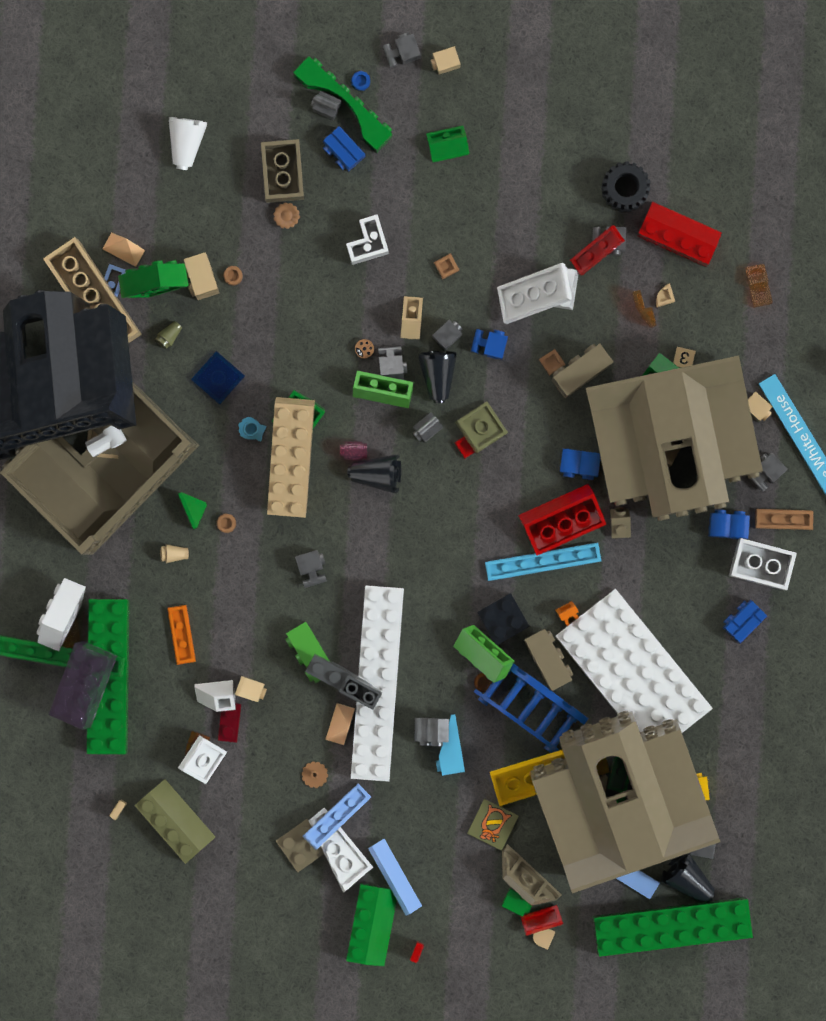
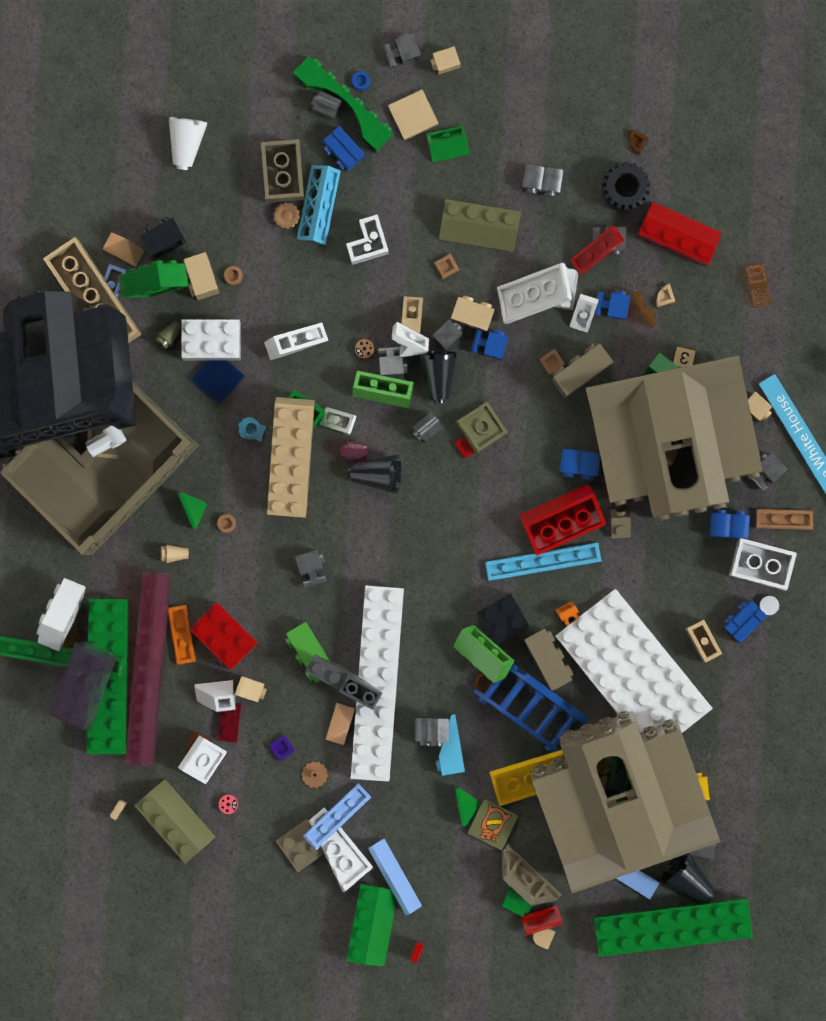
none -> clear pink brick [125,572,171,767]
none -> black brick [140,217,187,261]
none -> white brick [182,320,241,361]
none -> red brick [190,602,258,670]
none -> coral tile [219,795,238,814]
none -> white slope [264,323,328,360]
none -> dark purple tile [268,734,295,761]
none -> medium azure fence [297,165,341,245]
none -> white slope [320,407,357,435]
none -> tan tile [388,90,439,141]
none -> white slope [392,322,429,357]
none -> olive slope [439,199,521,252]
none -> tan brick [451,295,495,333]
none -> green slope [455,787,480,827]
none -> flat silver brick [522,164,563,197]
none -> white slope [569,294,599,333]
none -> blue brick [594,291,630,321]
none -> reddish brown tile [629,129,648,155]
none -> tan brick [685,620,722,663]
none -> white tile [759,596,779,615]

